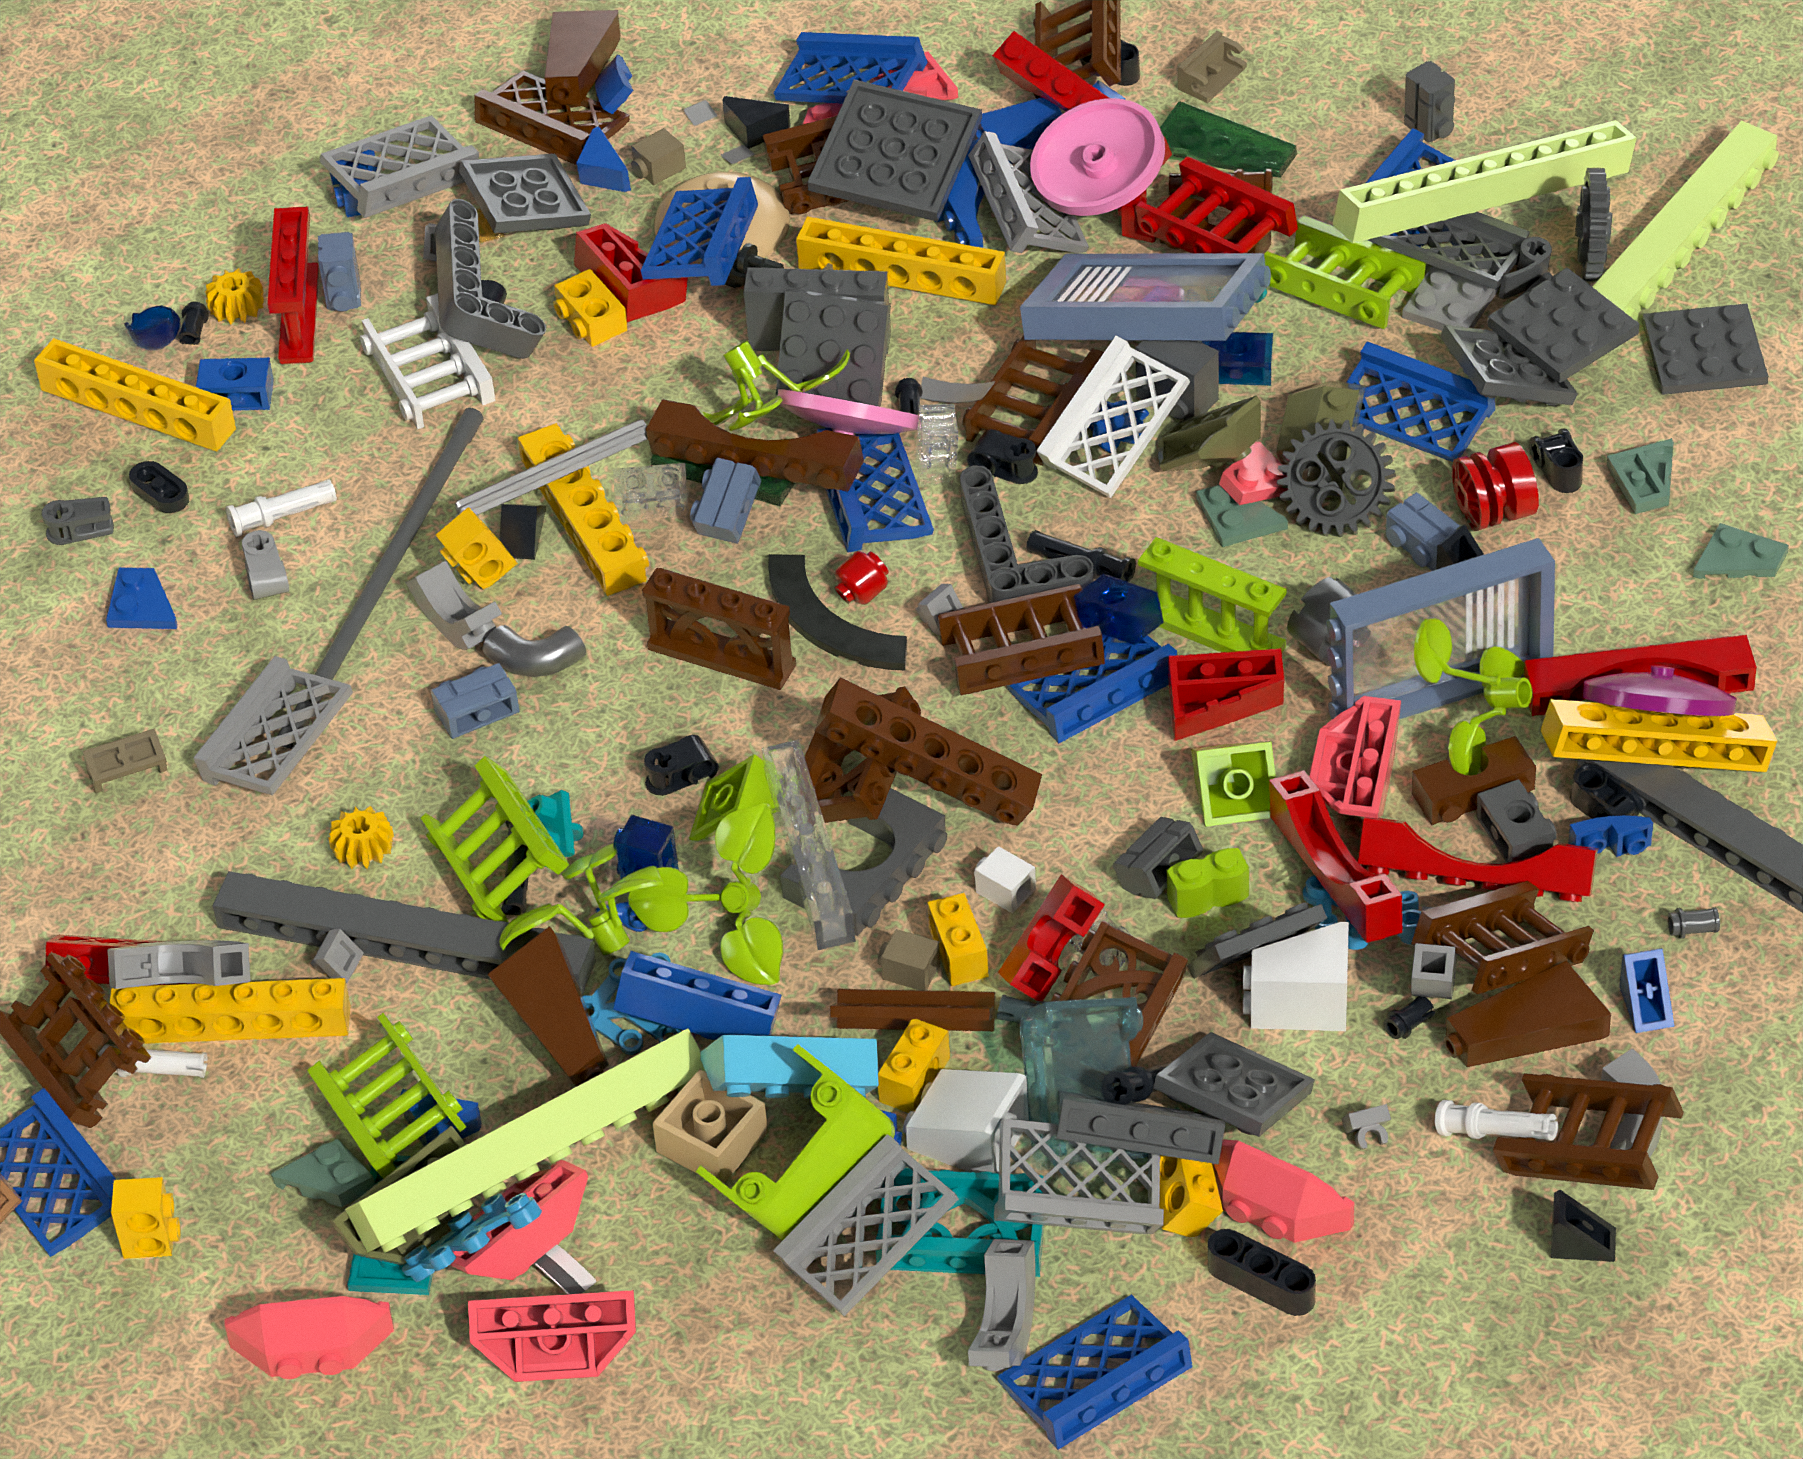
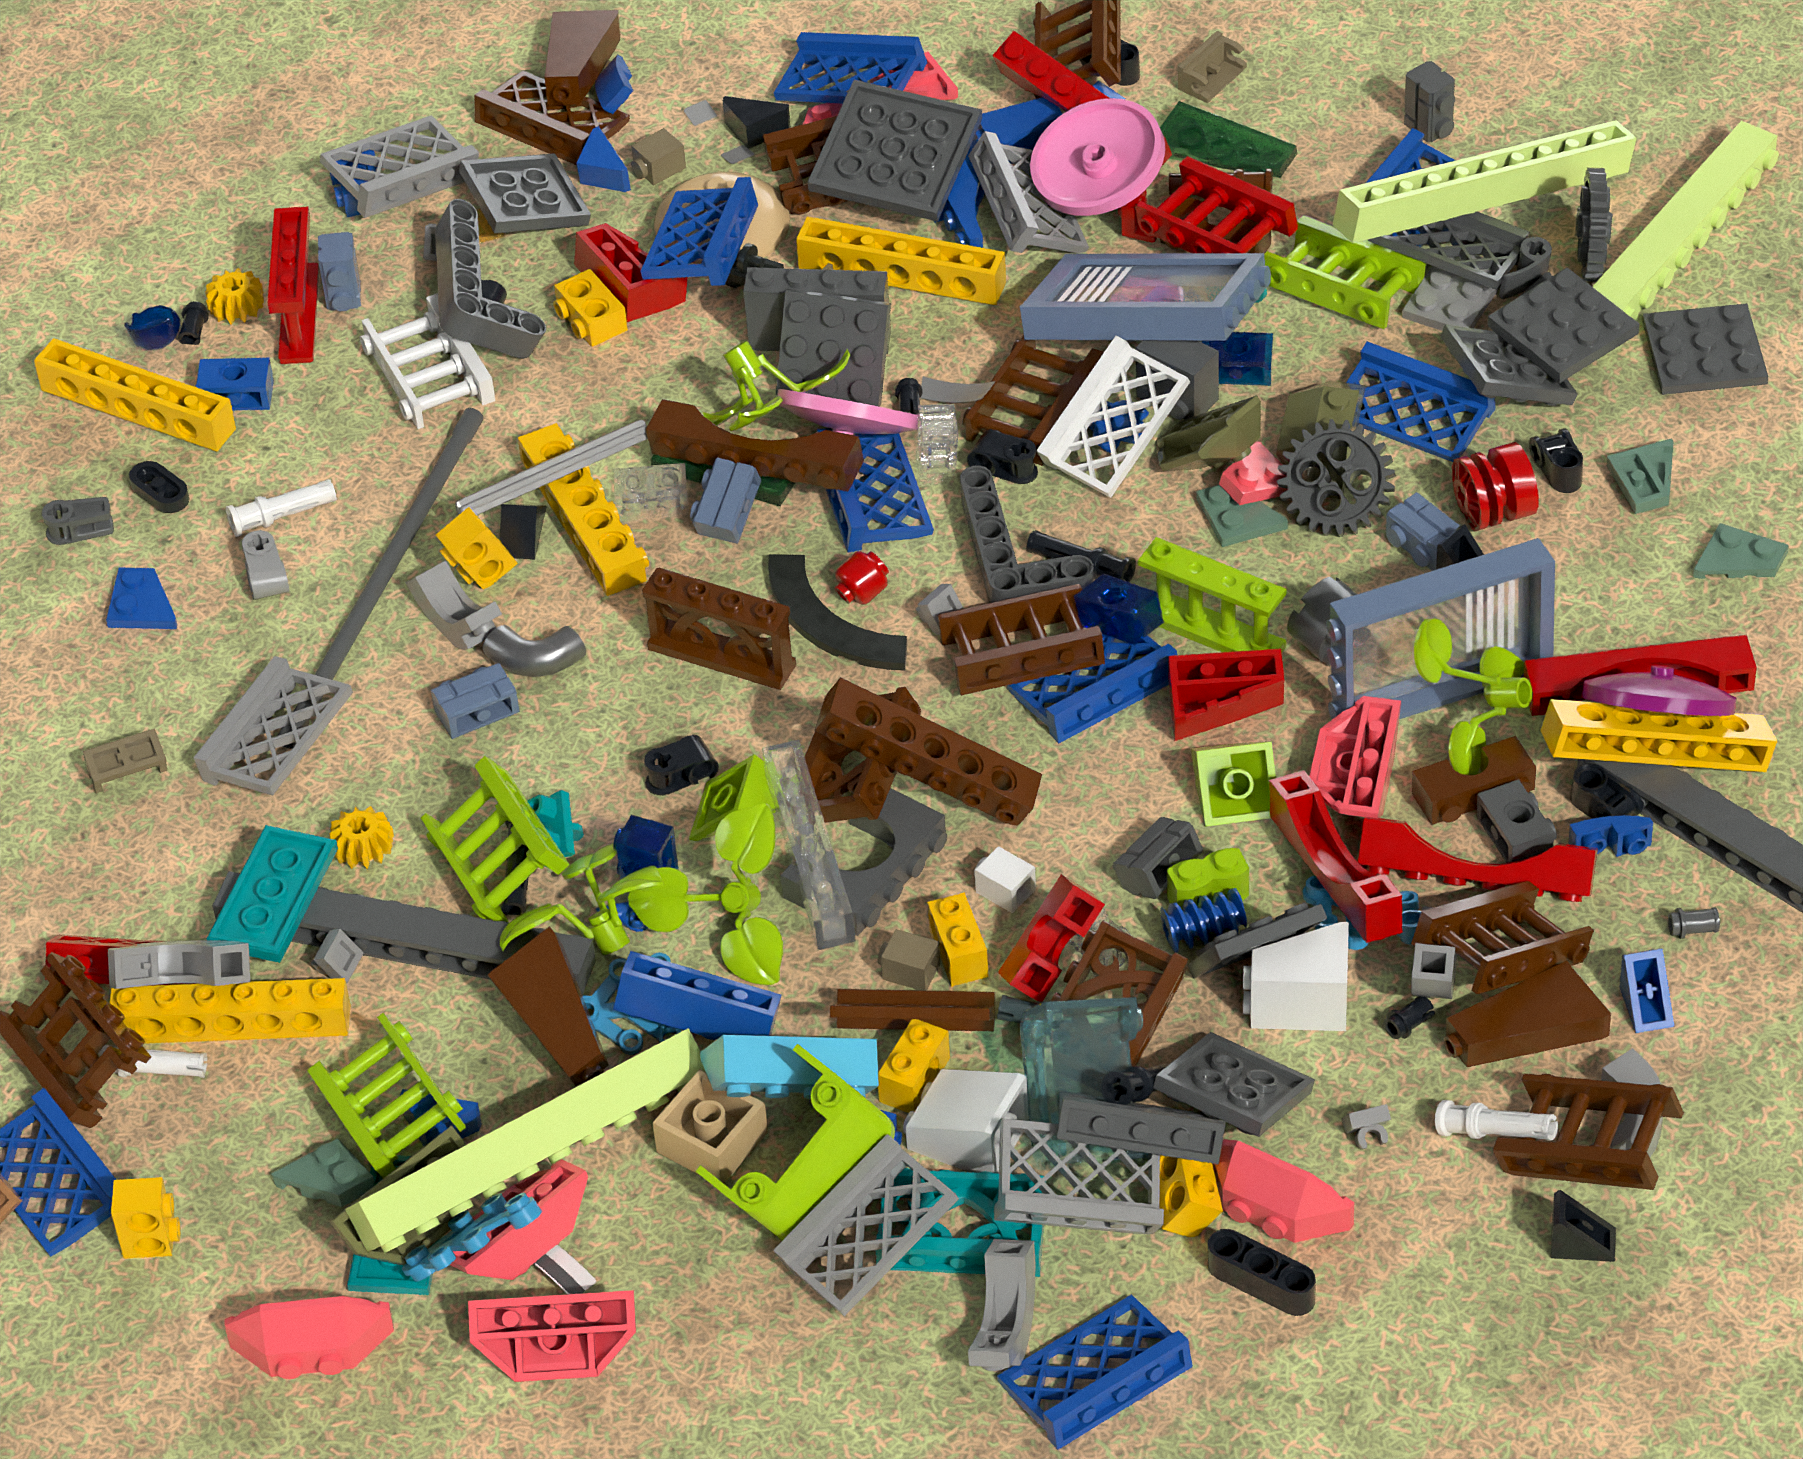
none -> teal tile [206,825,338,963]
none -> blue piece [1160,888,1247,953]

